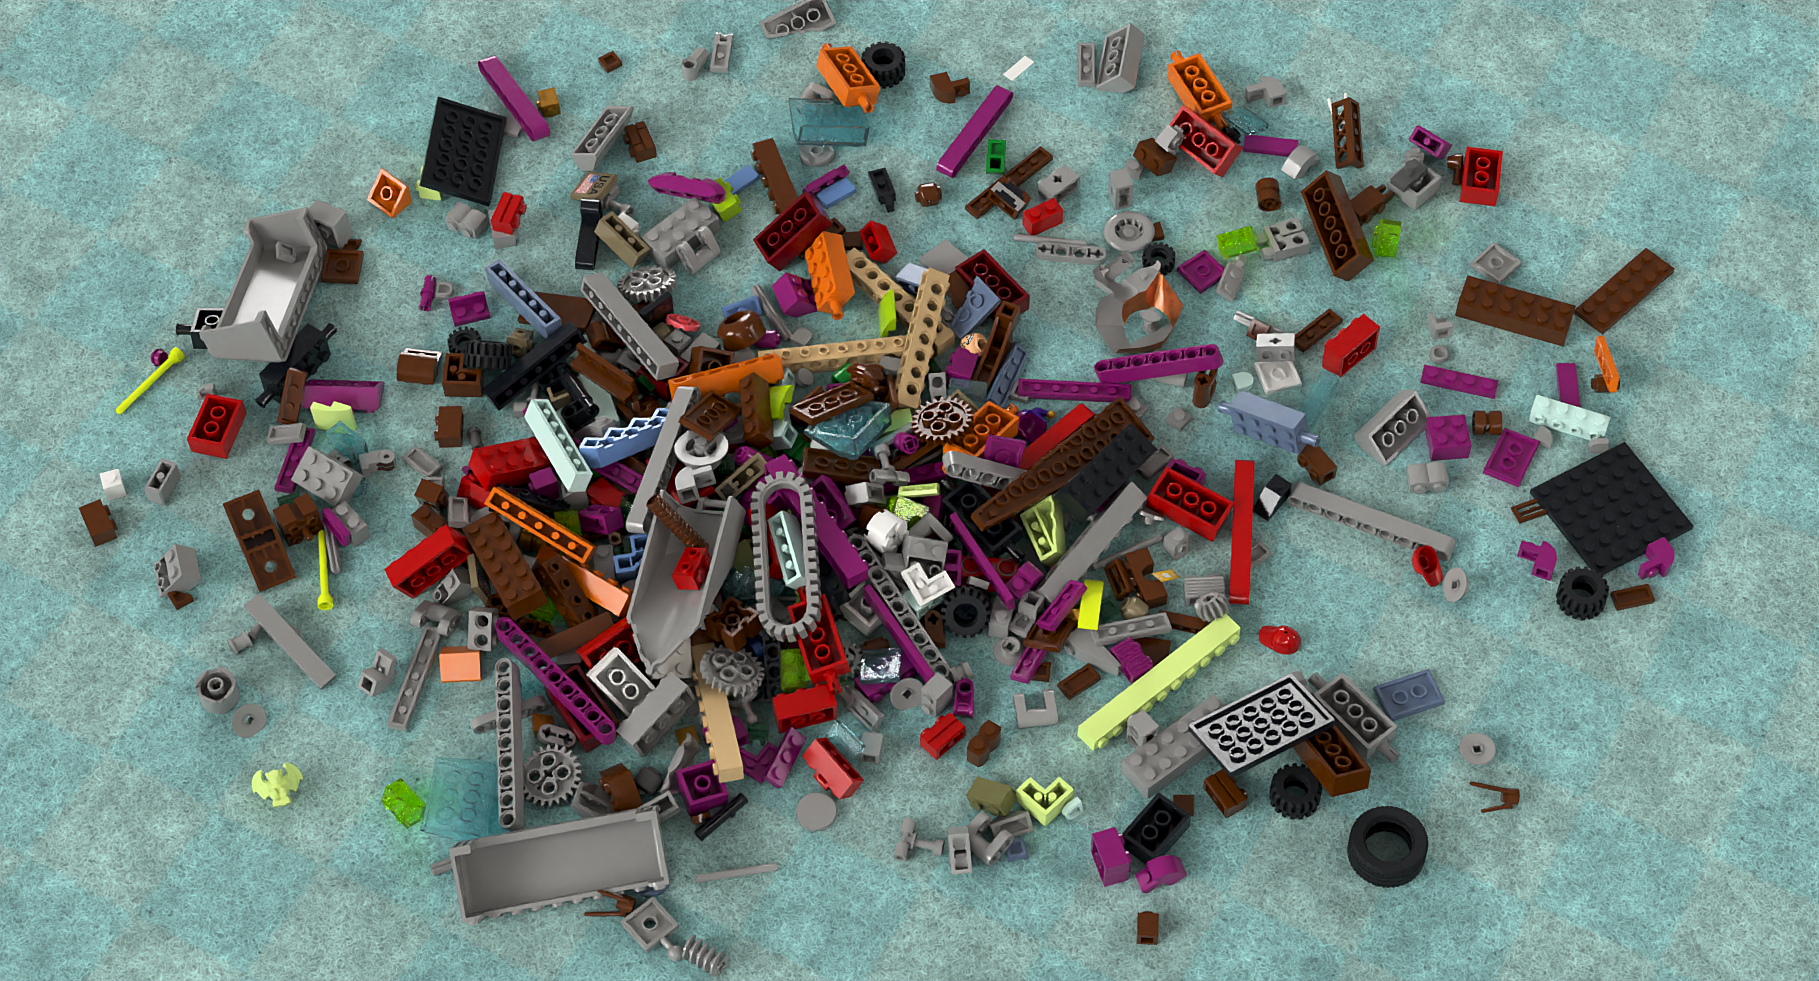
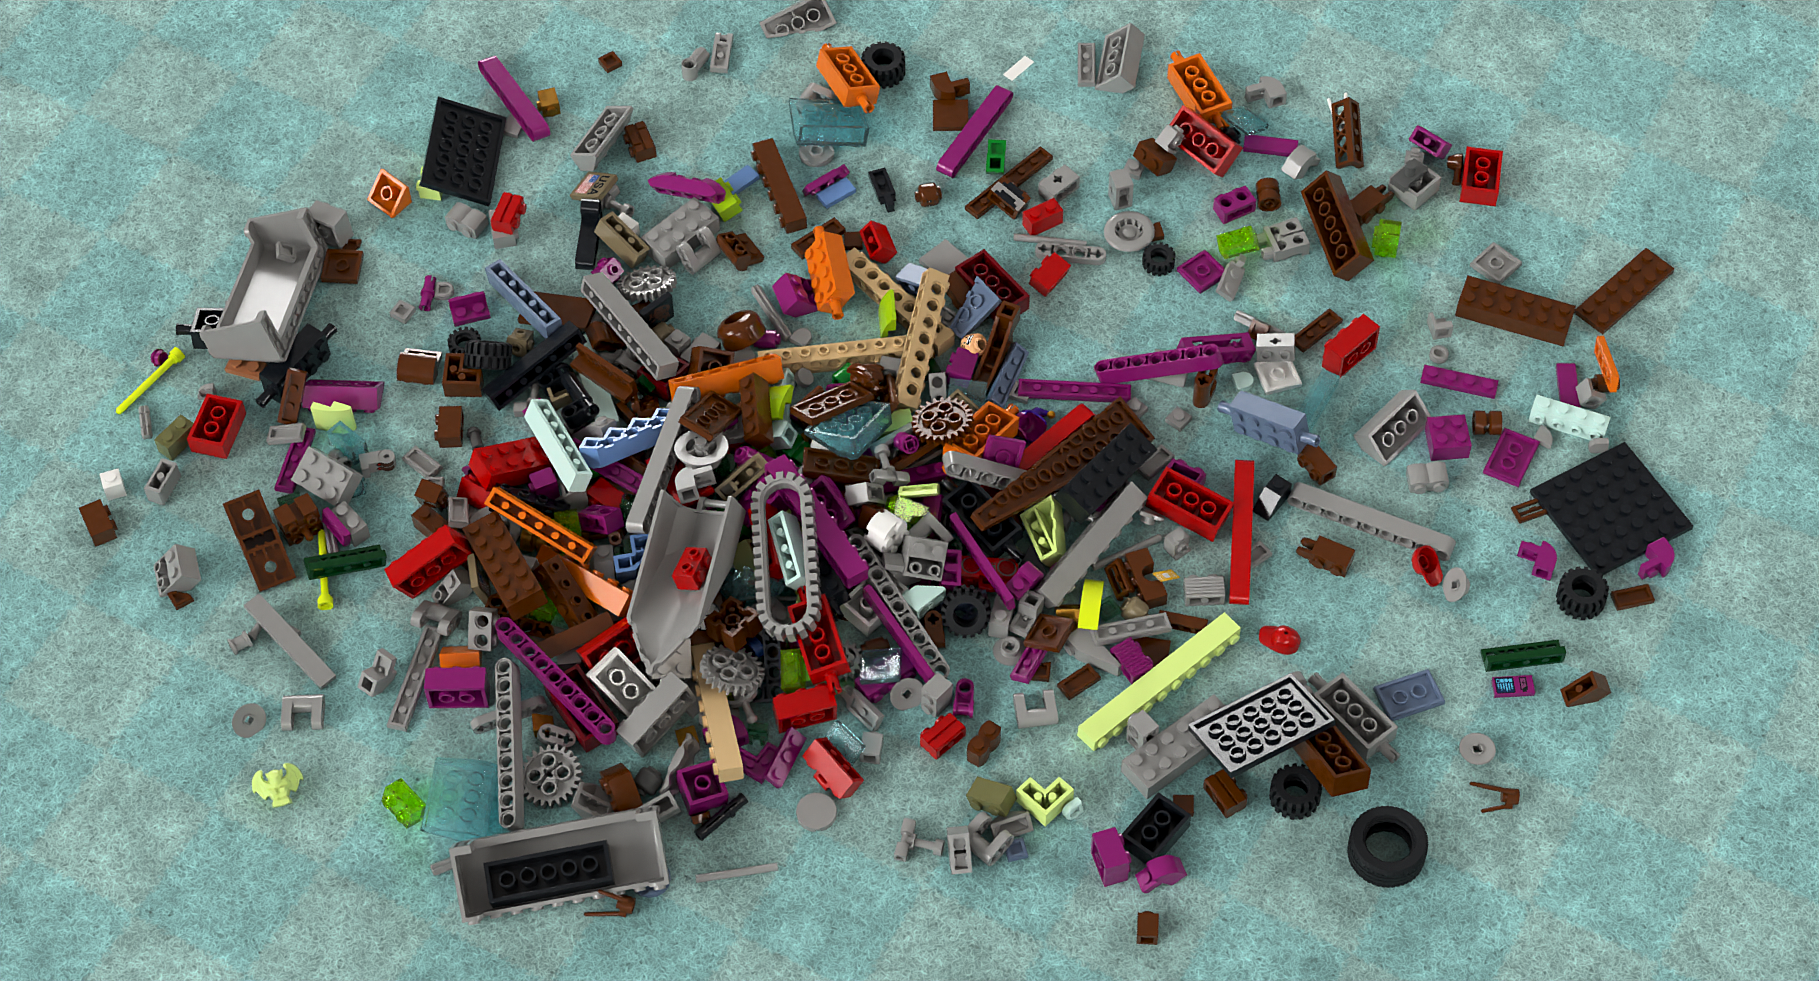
light grey brick [196,667,240,715] -> none
light grey plate [621,897,683,962] -> none
reddish brown piece [646,494,709,550] -> none
coral wheel [666,314,700,332] -> none
light grey piece [682,934,730,977] -> none
medium blue plate [721,295,762,318] -> none
dark red brick [753,191,833,271] -> none
white plate [900,562,955,607] -> none
light grey wheel [948,660,973,686] -> none
light grey tile [966,576,990,590] -> none
magenta plate [1036,580,1088,632] -> none
light grey piece [1093,250,1183,353] -> none
light grey gear [1195,591,1229,622] -> none
none -> light grey axle [138,405,153,439]
none -> olive brick [154,414,194,461]
none -> nougat wing [225,359,267,381]
none -> light grey connector [281,694,325,731]
none -> dark green fence [303,544,387,580]
none -> light grey plate [389,300,416,324]
none -> magenta brick [424,666,490,708]
none -> black brick [483,840,615,908]
none -> magenta brick [591,257,624,284]
none -> reddish brown brick [716,231,765,271]
none -> reddish brown tile [933,99,968,131]
none -> red brick [1029,252,1071,297]
none -> magenta brick [1176,332,1256,364]
none -> magenta brick [1213,185,1257,224]
none -> reddish brown hinge [1296,535,1355,578]
none -> dark green fence [1480,639,1566,672]
none -> tile [1491,675,1535,698]
none -> reddish brown slope [1560,671,1612,707]
none -> light grey panel [1576,378,1607,409]

